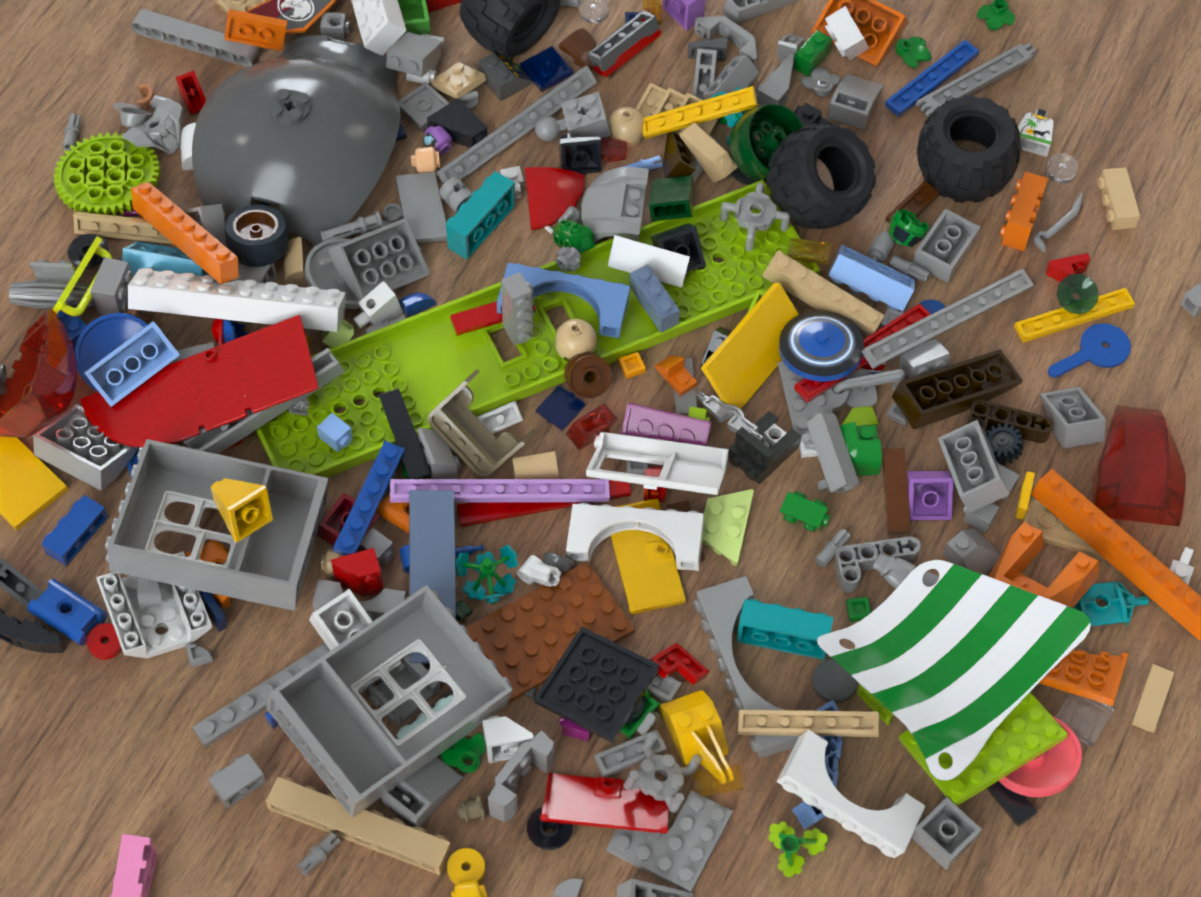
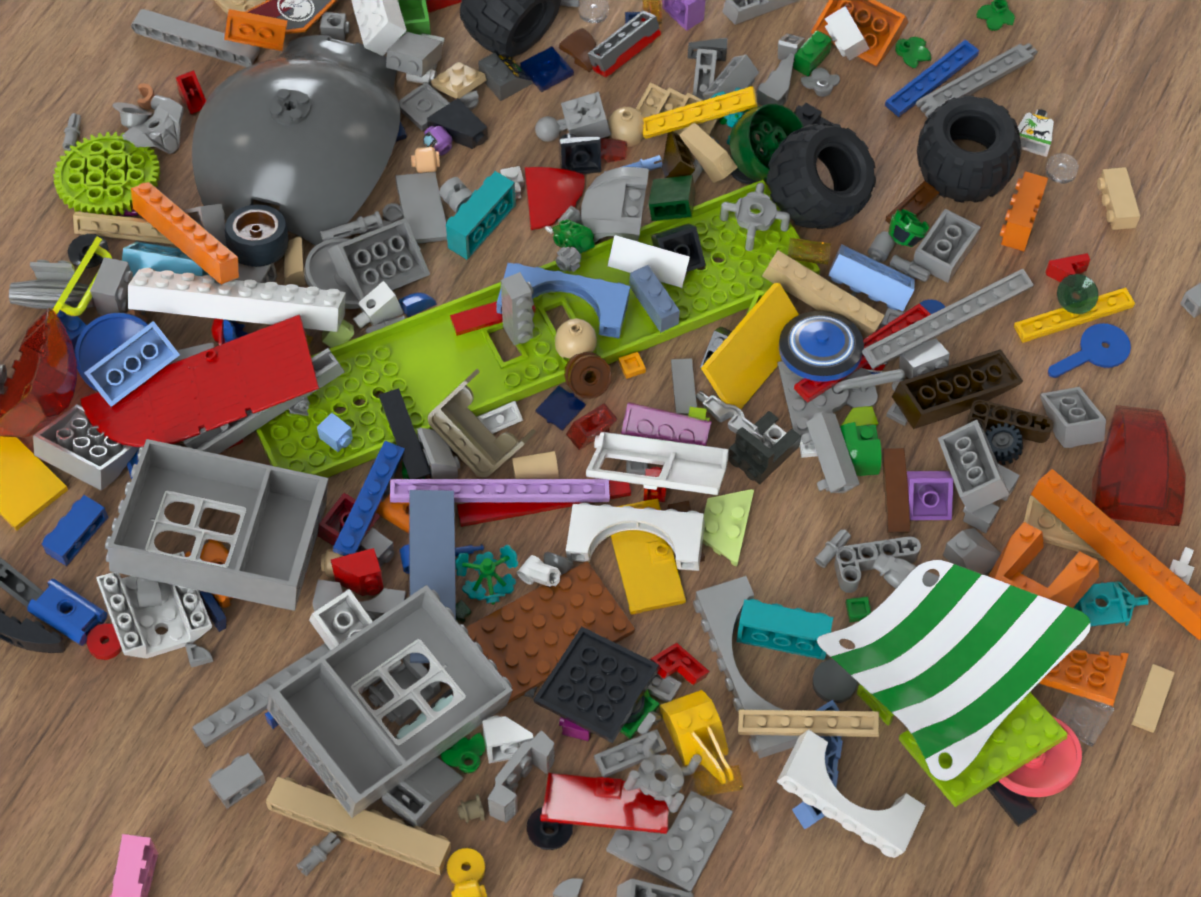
white brick [180,123,196,171] -> none
yellow slope [211,478,273,543] -> none
light grey plate [436,66,597,184] -> none
orange slope [655,355,697,397] -> none
light grey slope [694,16,757,67] -> none
lime plant [768,821,828,878] -> none
green brick [779,491,832,532] -> none
light grey slope [828,73,883,130] -> none
light grey brick [911,797,982,870] -> none
yellow tile [1015,471,1035,520] -> none
light grey piece [1034,193,1083,253] -> none

